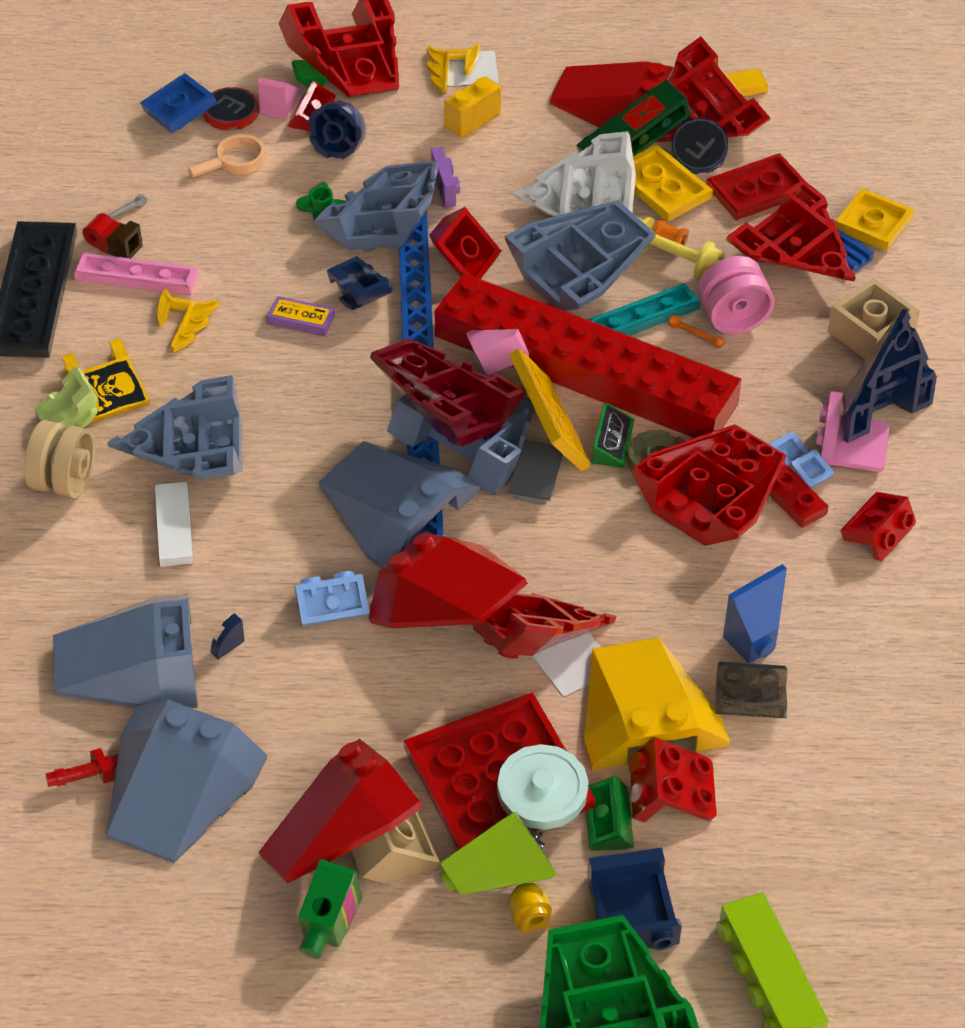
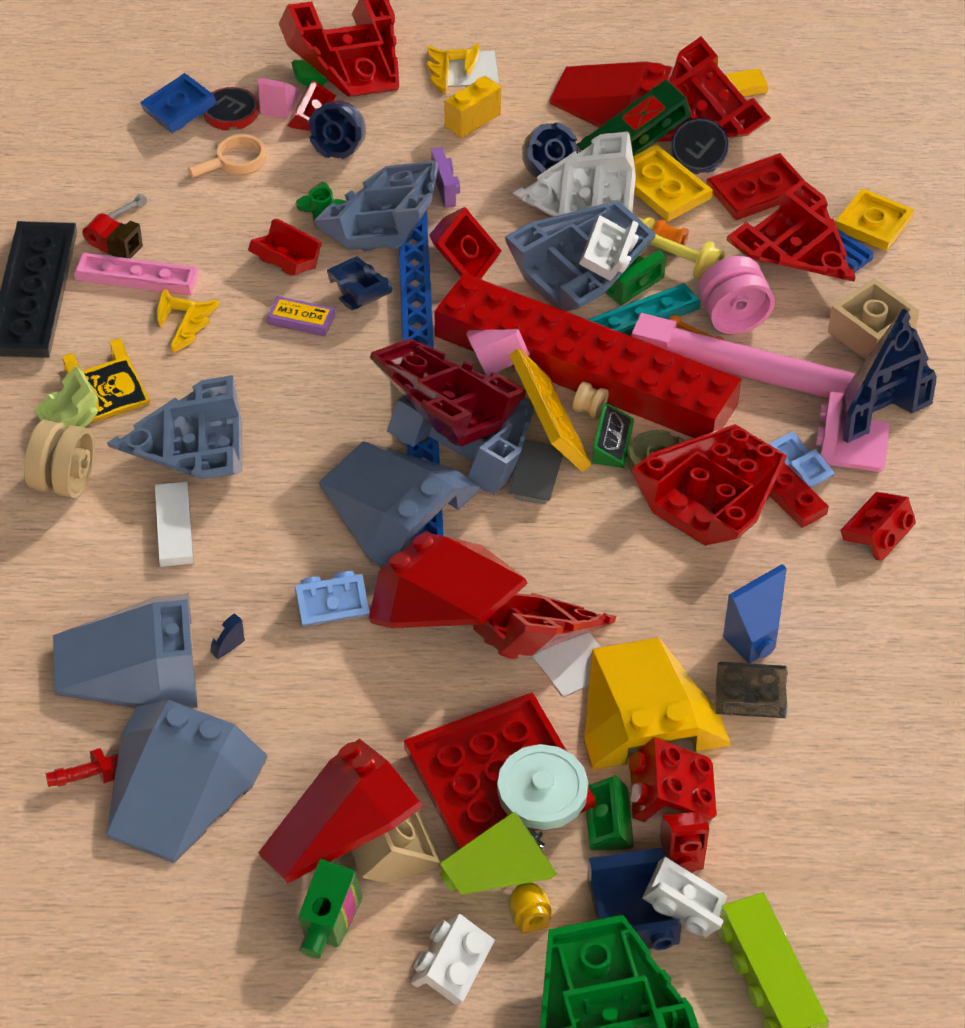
none -> red bracket [248,219,322,276]
none -> white bracket [411,914,495,1005]
none -> dark blue cylinder [522,122,578,178]
none -> tan wheel [573,382,609,419]
none -> white bracket [579,215,639,281]
none -> green panel [605,250,666,305]
none -> bright pink brick [632,313,856,403]
none -> white bracket [643,857,728,937]
none -> red slope [660,812,710,873]

